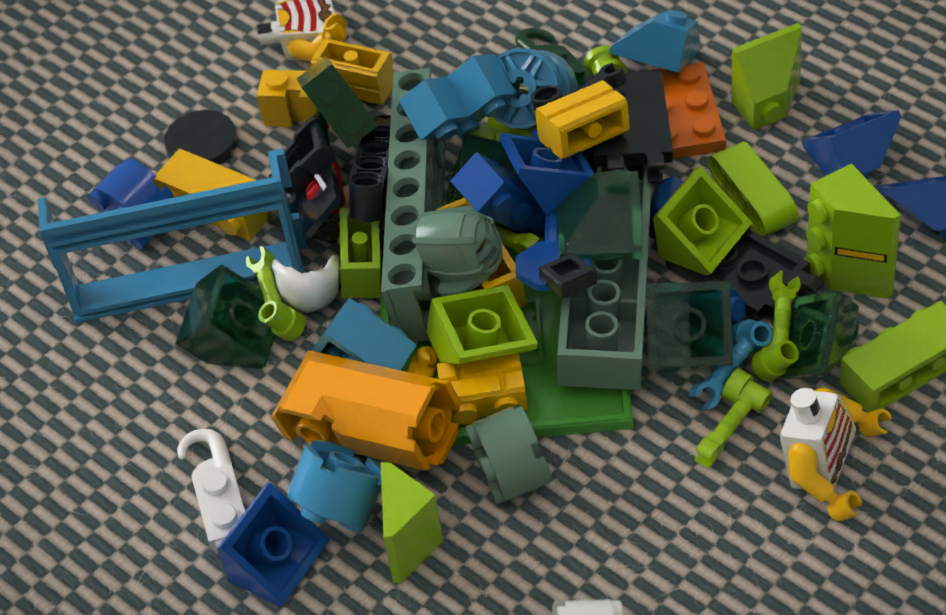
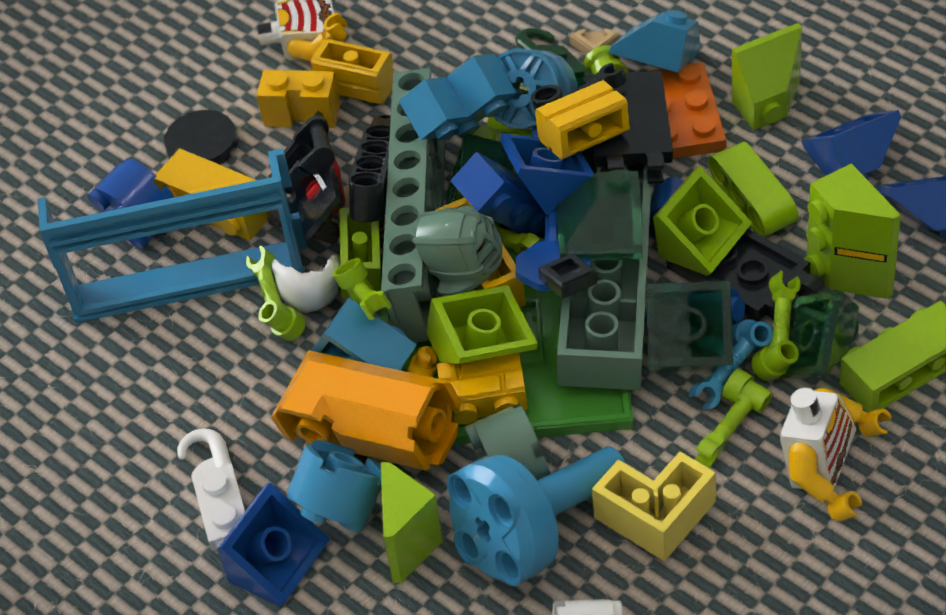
clear green slope [175,264,275,369] -> none
dark green brick [296,56,379,148] -> none
none -> lime brick [332,258,392,320]
none -> dark azure piece [447,446,626,586]
none -> tan tile [569,28,620,56]
none -> light yellow brick [592,451,716,562]

